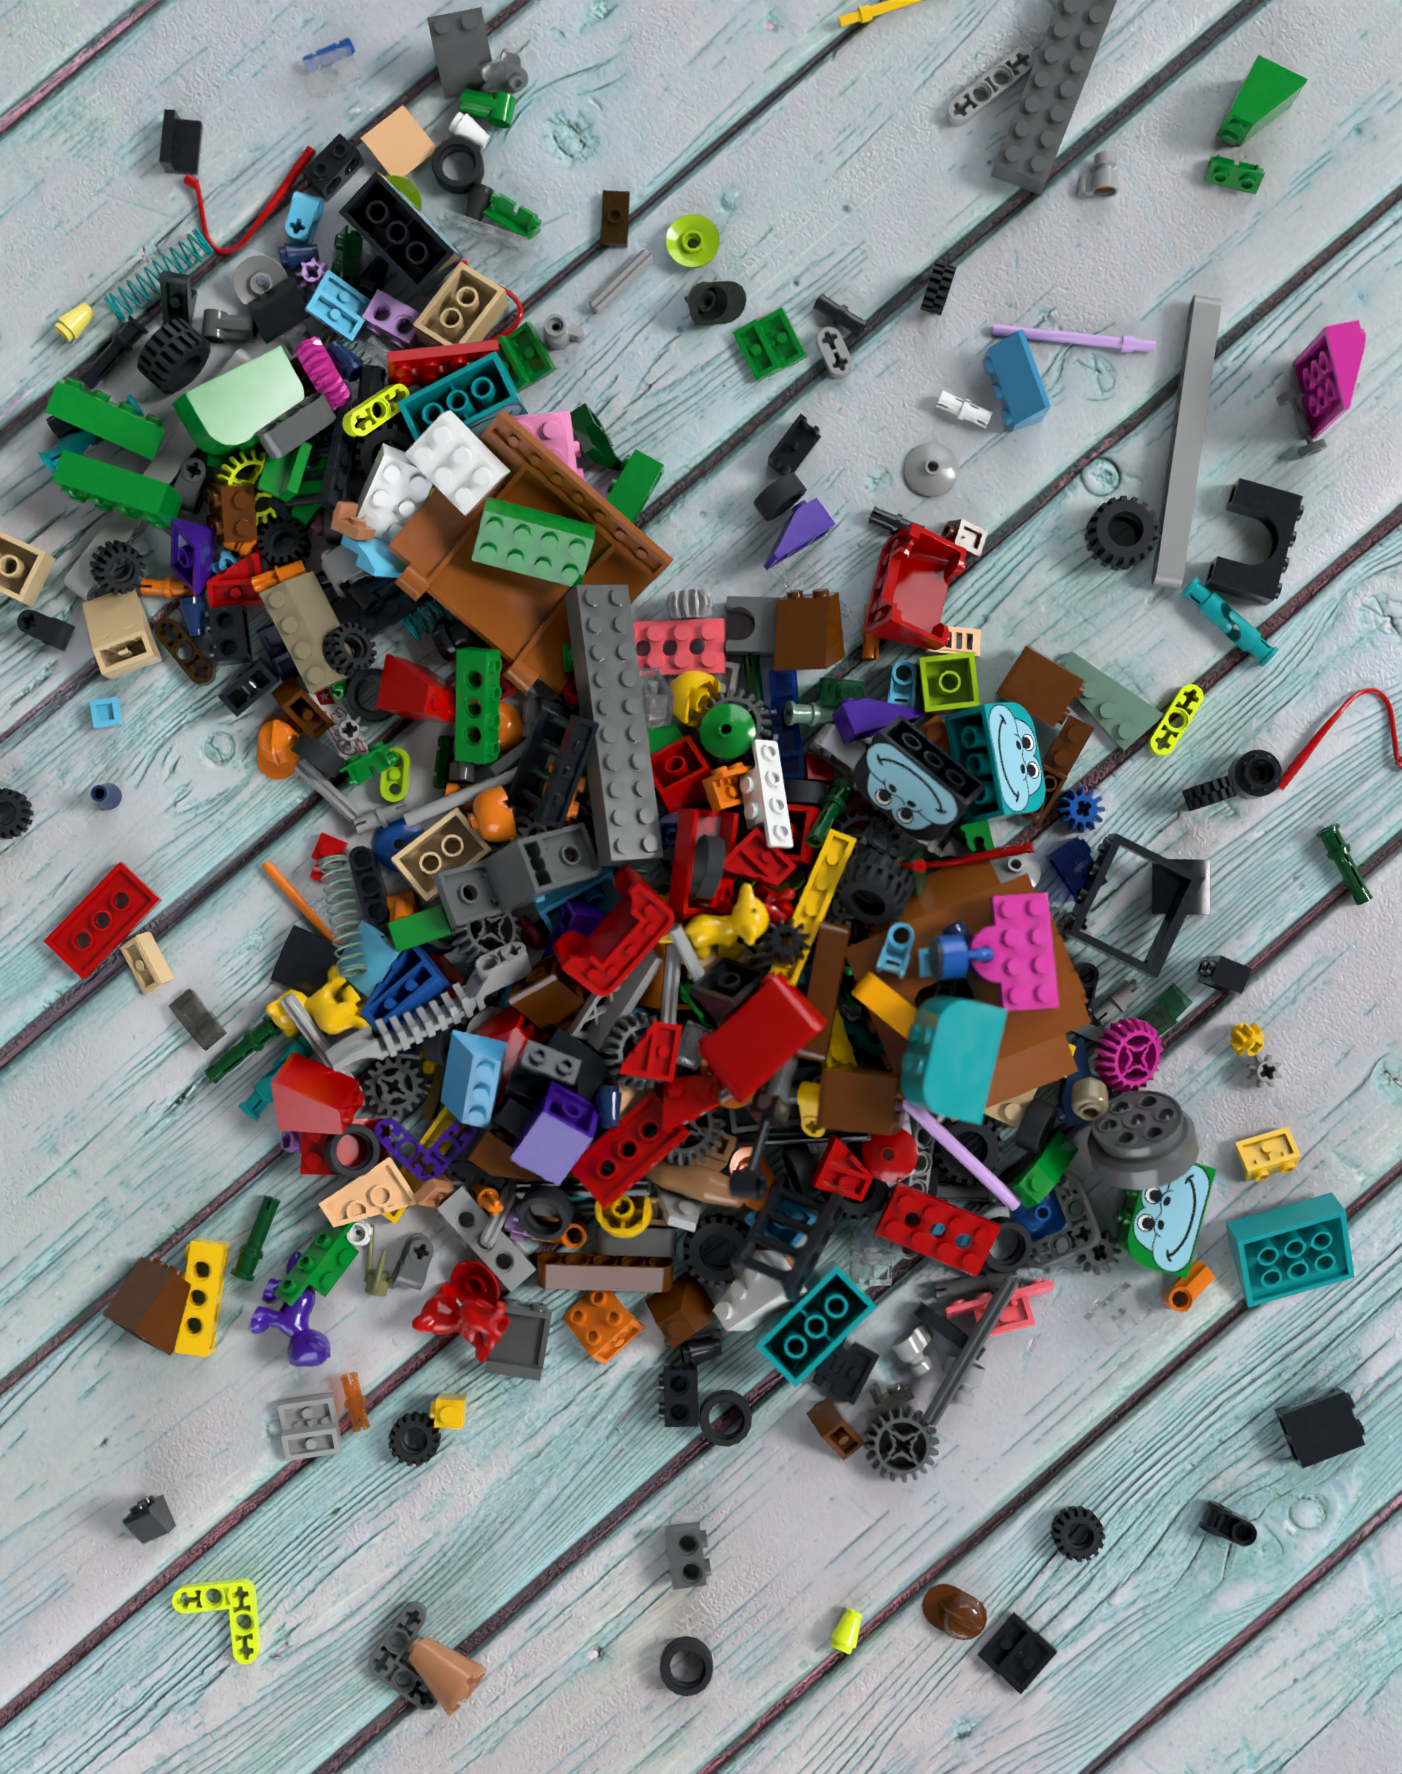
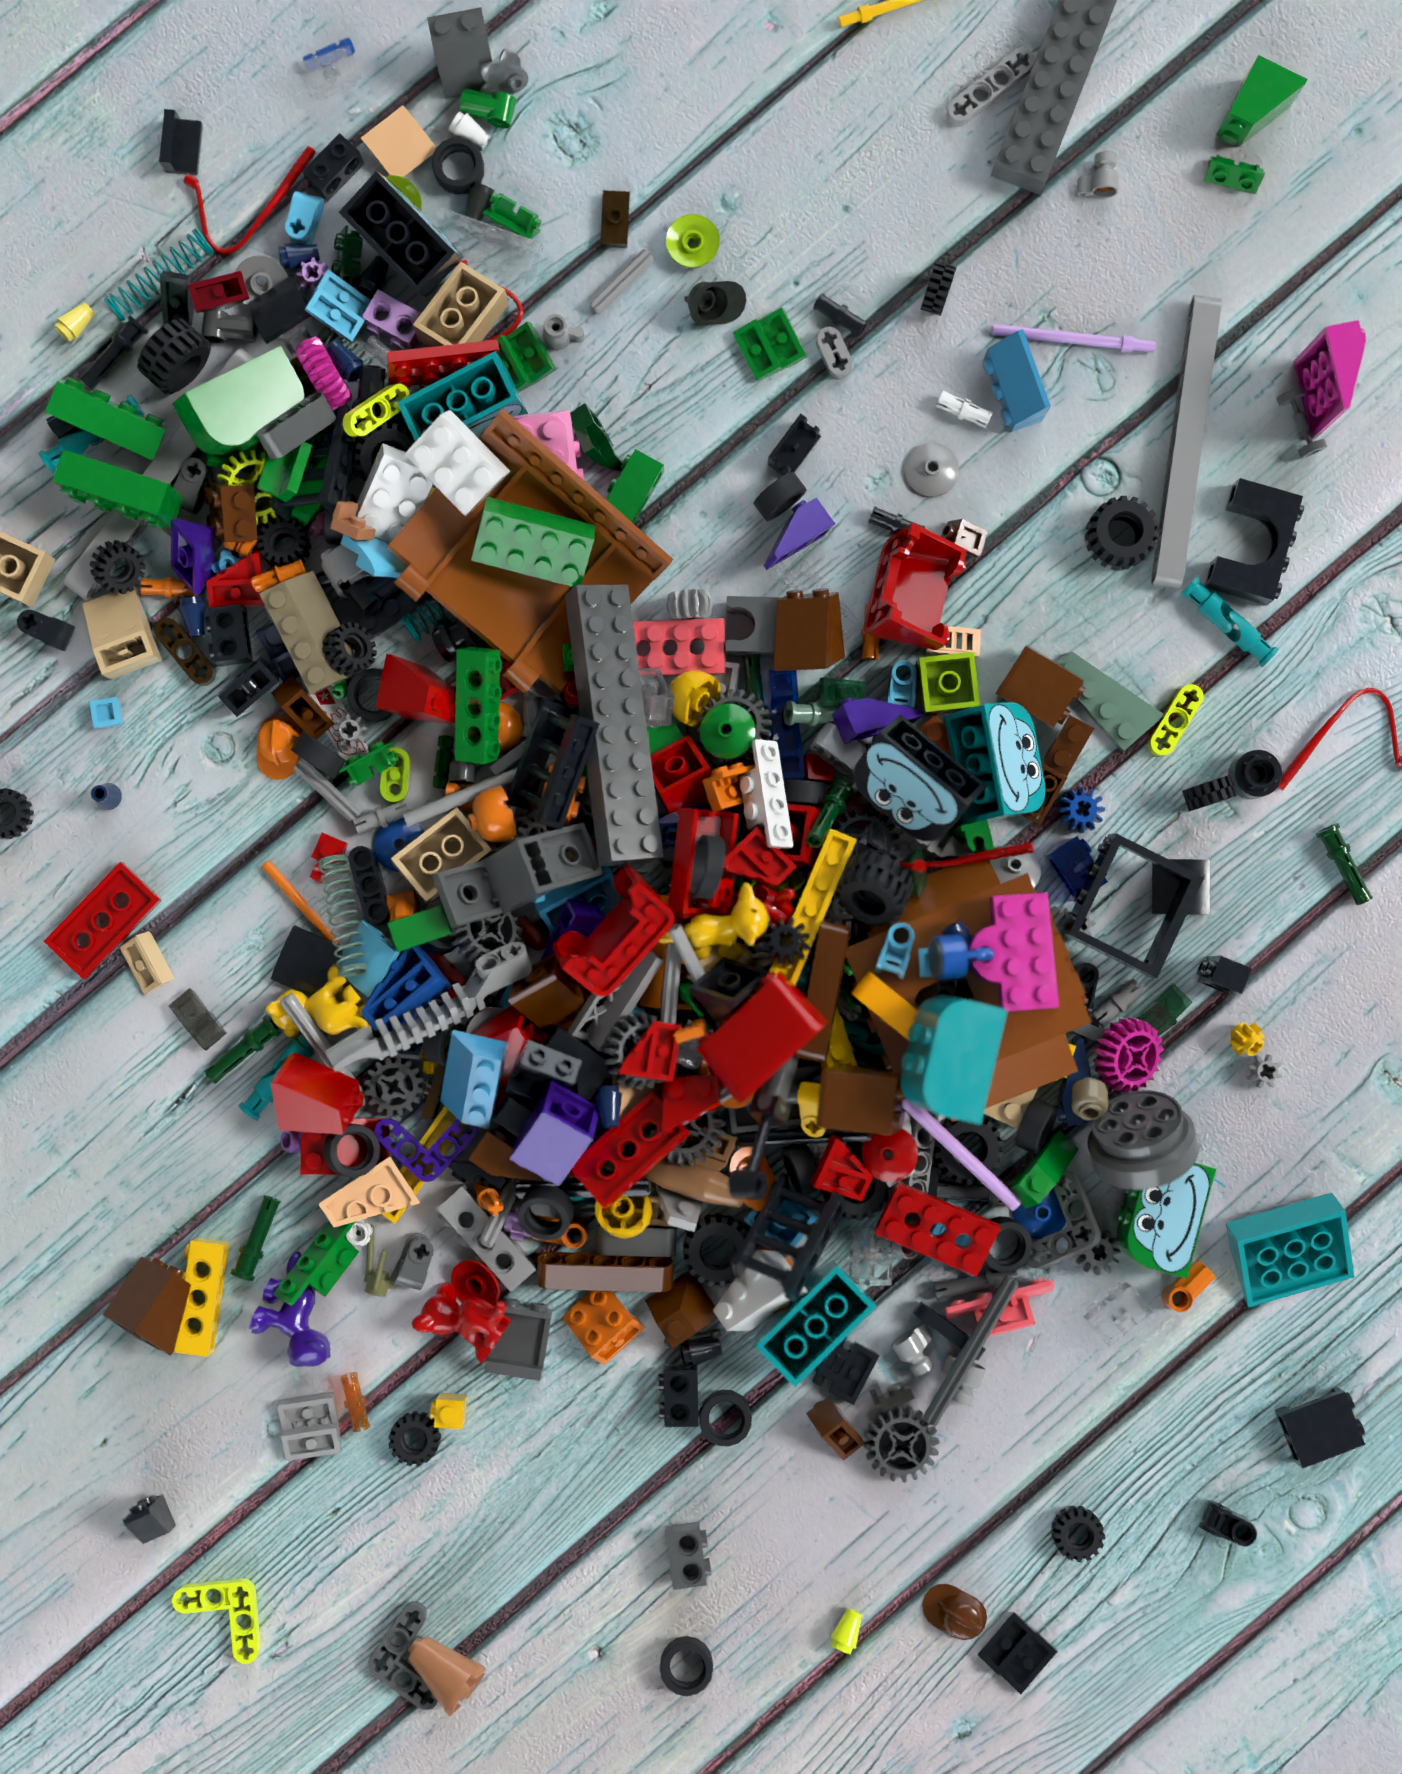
nougat bracket [413,1171,456,1209] -> none
yellow bracket [1234,1127,1301,1182] -> none
none -> dark red slope [188,271,250,313]
none -> orange tile [674,1017,708,1044]

